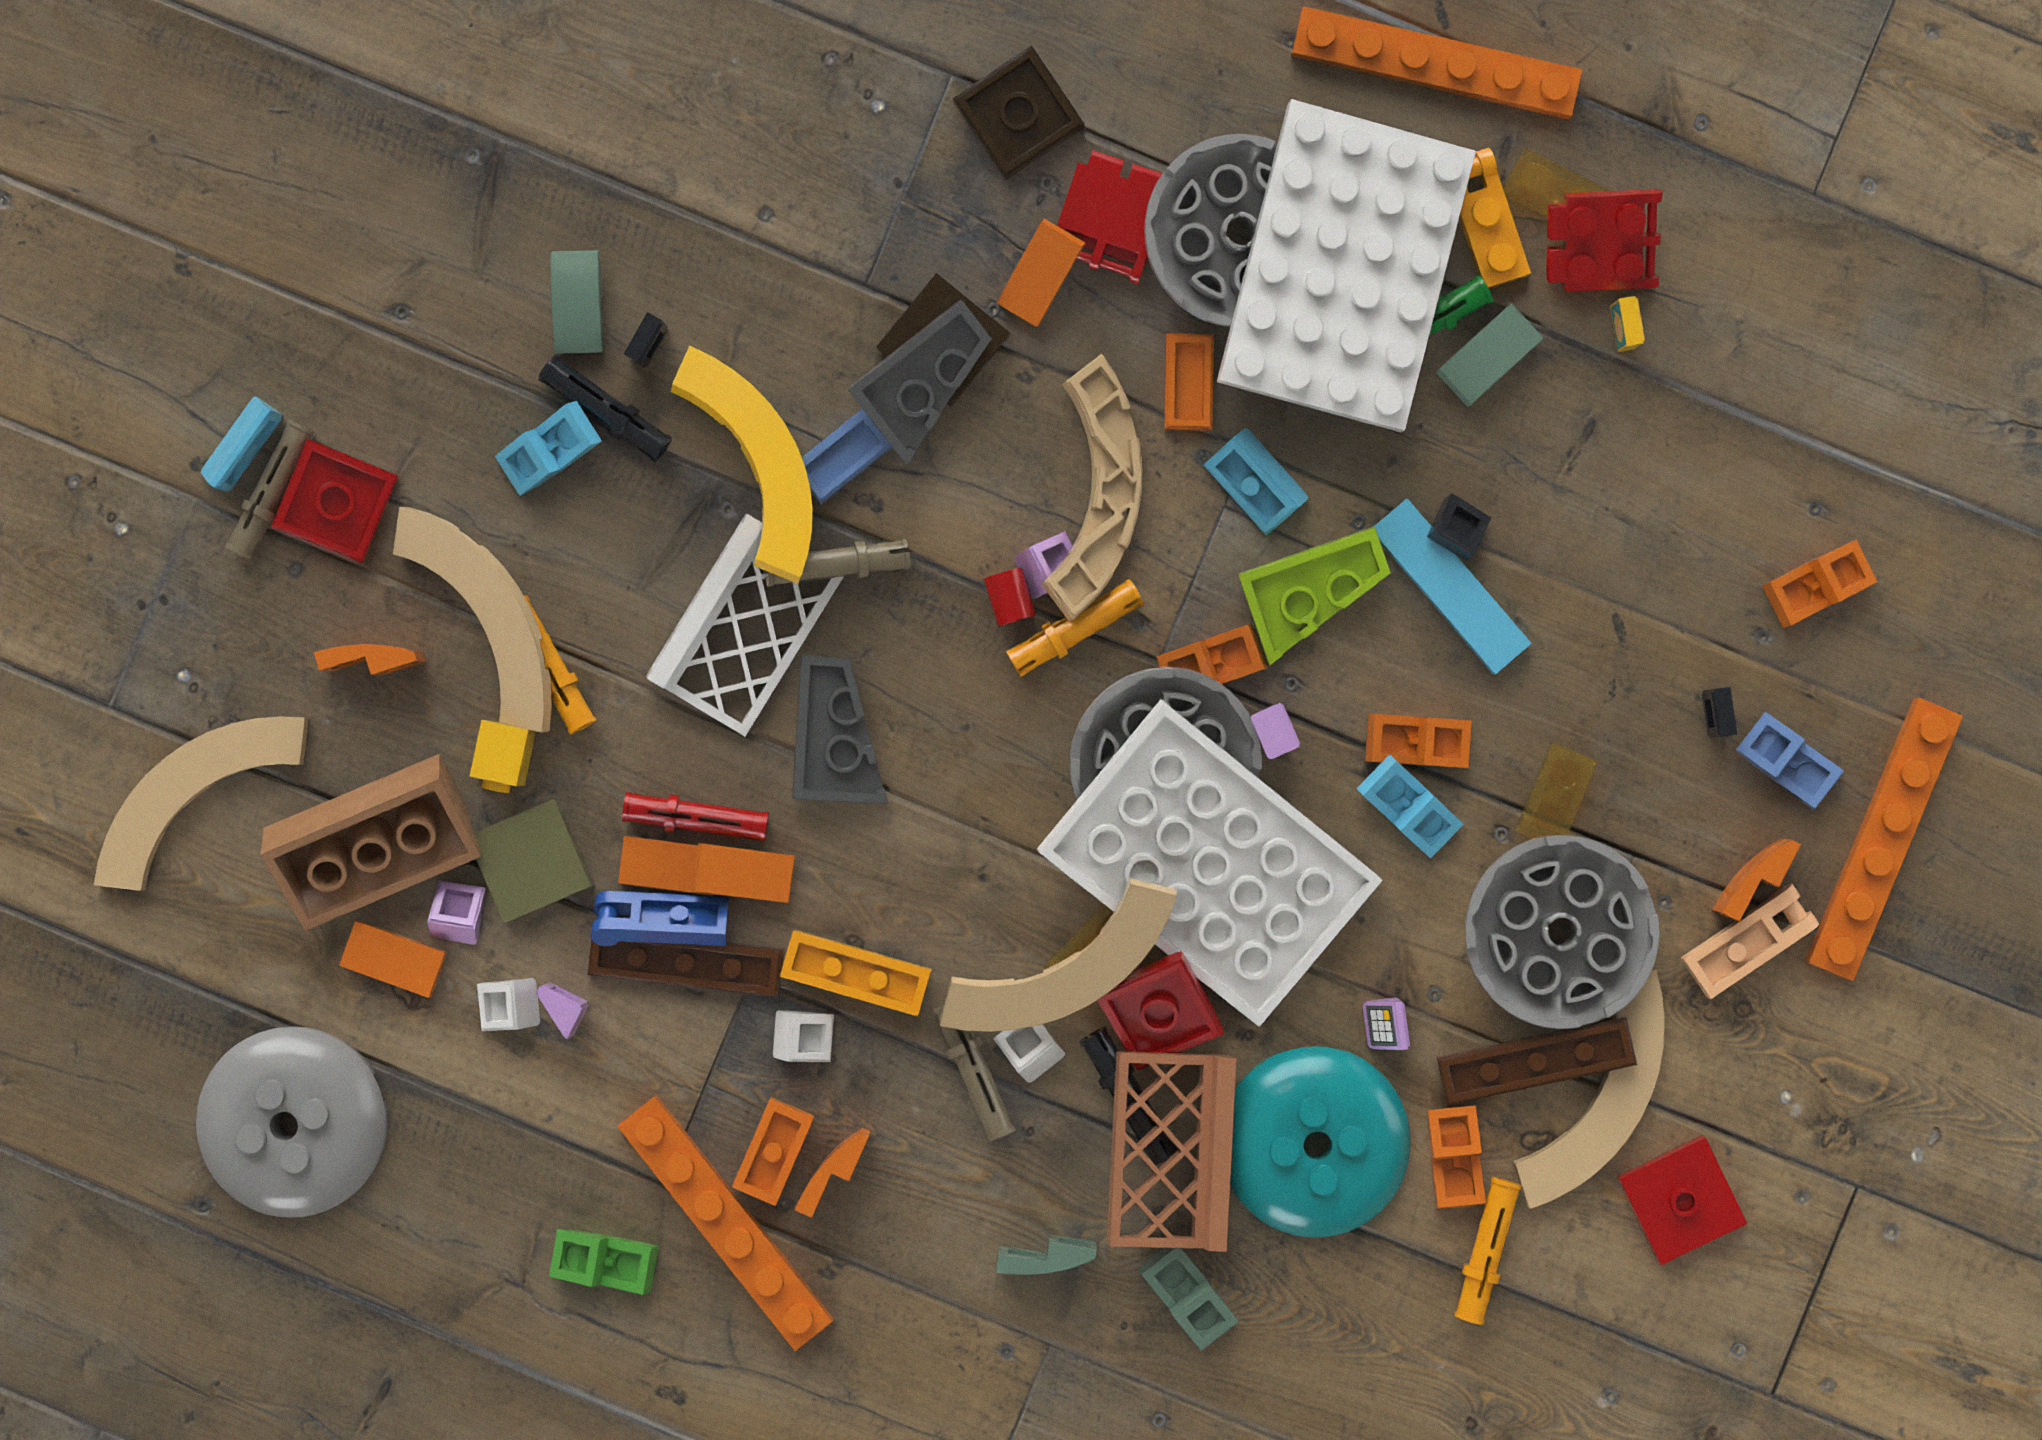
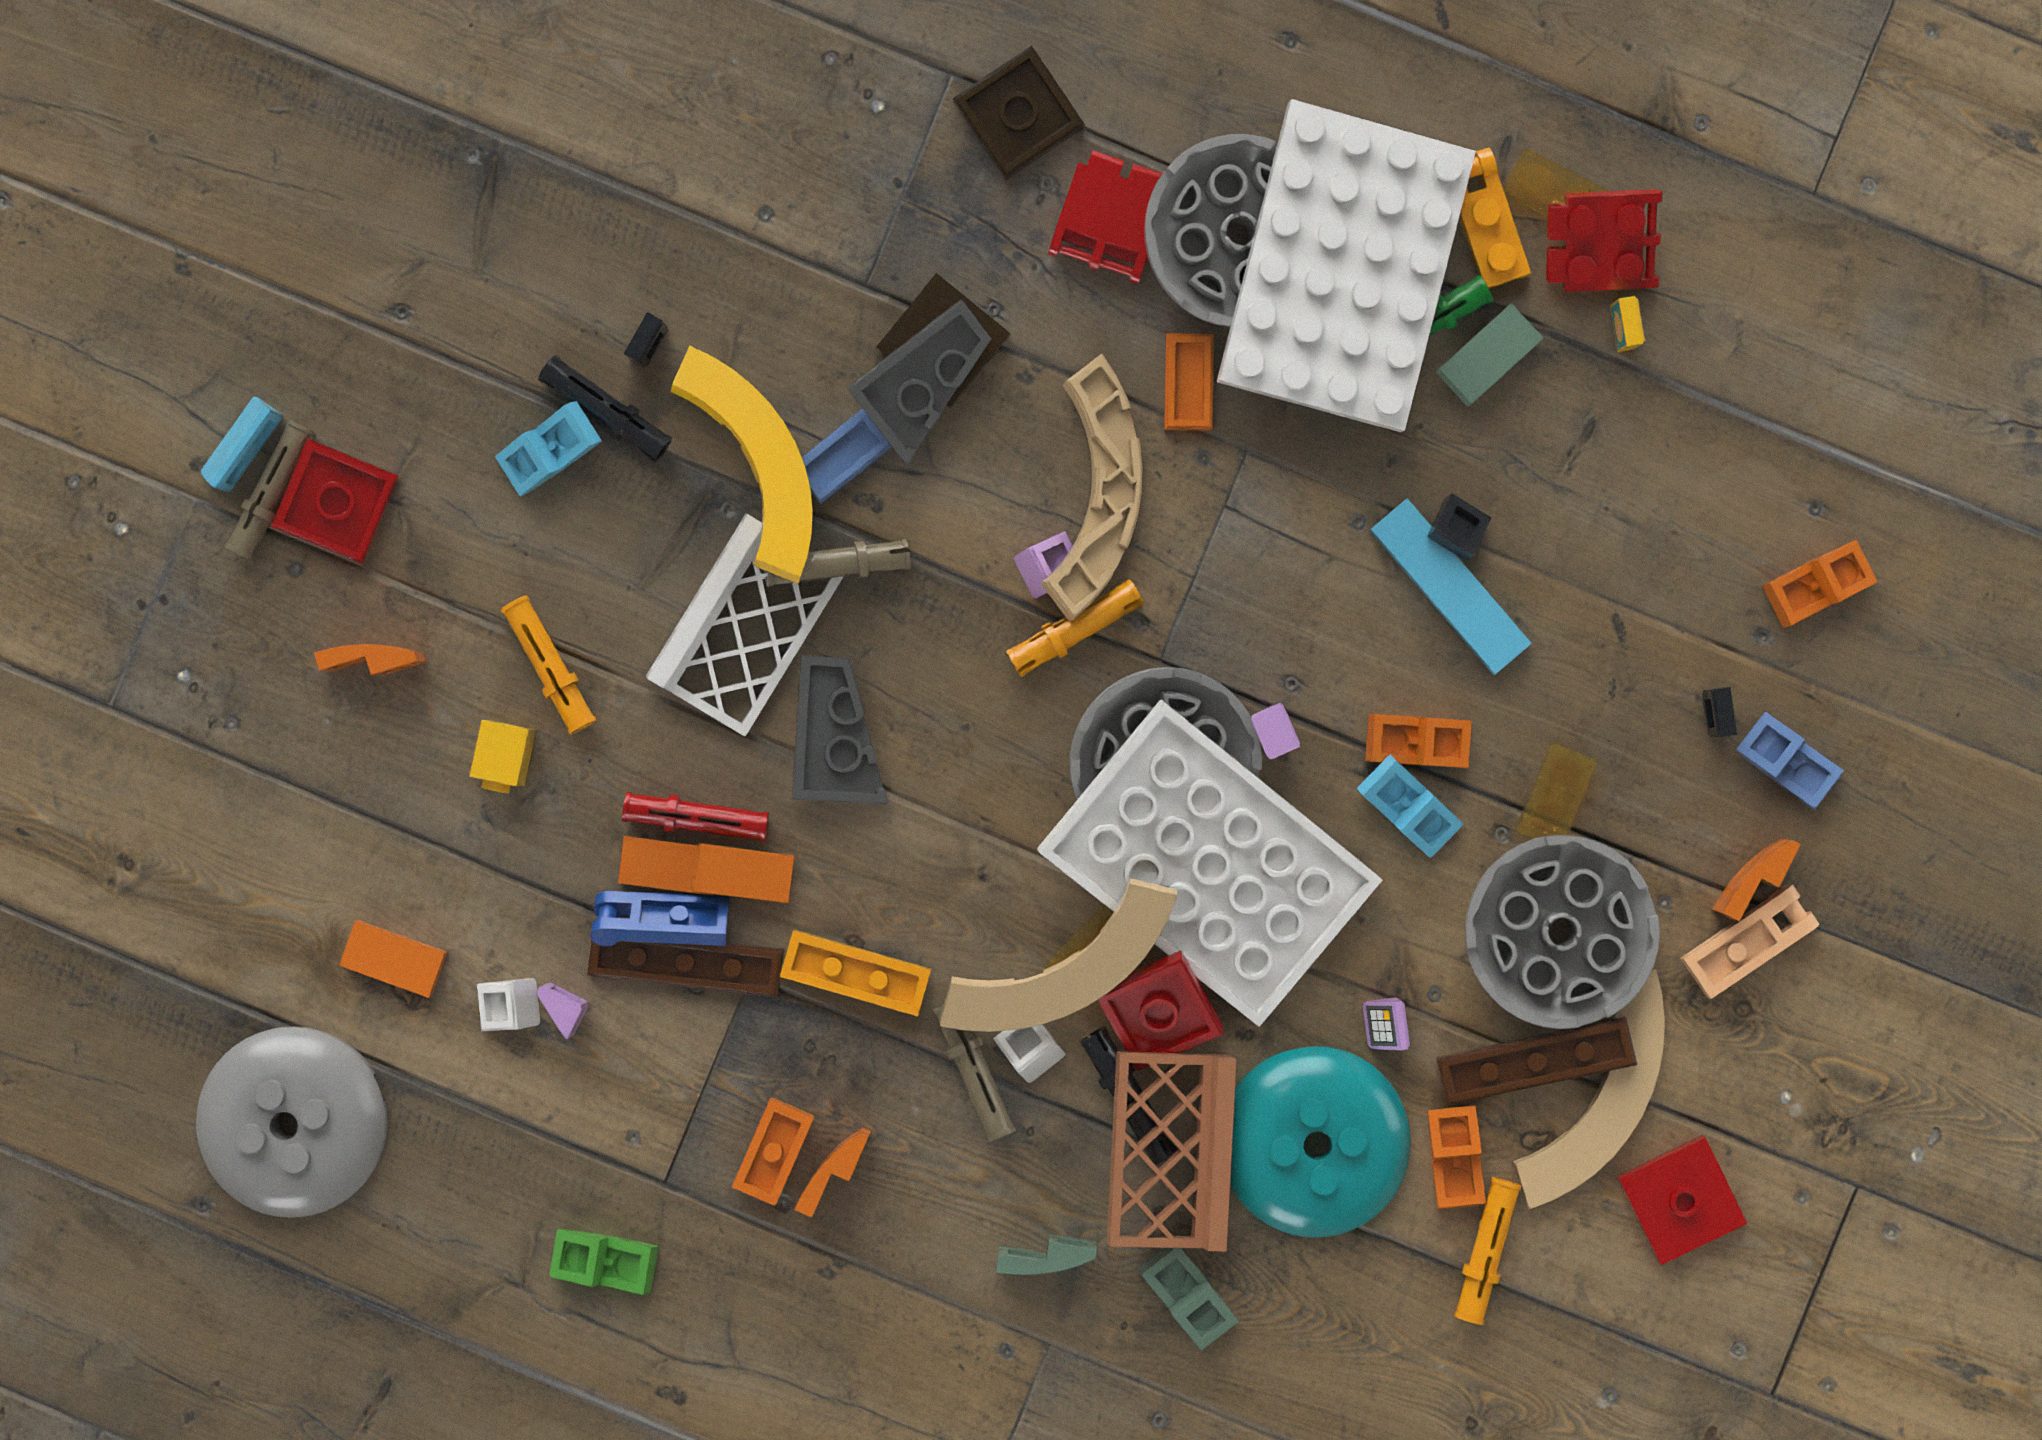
tan tile [94,716,309,891] -> none
medium nougat slope [260,754,481,931] -> none
tan tile [393,507,552,733] -> none
lavender slope [427,880,486,944] -> none
olive tile [474,798,594,924] -> none
sand green slope [551,250,605,354] -> none
orange plate [617,1094,834,1351] -> none
white slope [773,1010,834,1062] -> none
red piece [983,567,1037,627] -> none
orange tile [996,218,1086,327] -> none
orange slope [1156,623,1268,684] -> none
medium azure slope [1203,428,1308,536] -> none
lime wing [1238,526,1391,666] -> none
orange plate [1291,6,1583,120] -> none
orange plate [1804,697,1963,981] -> none

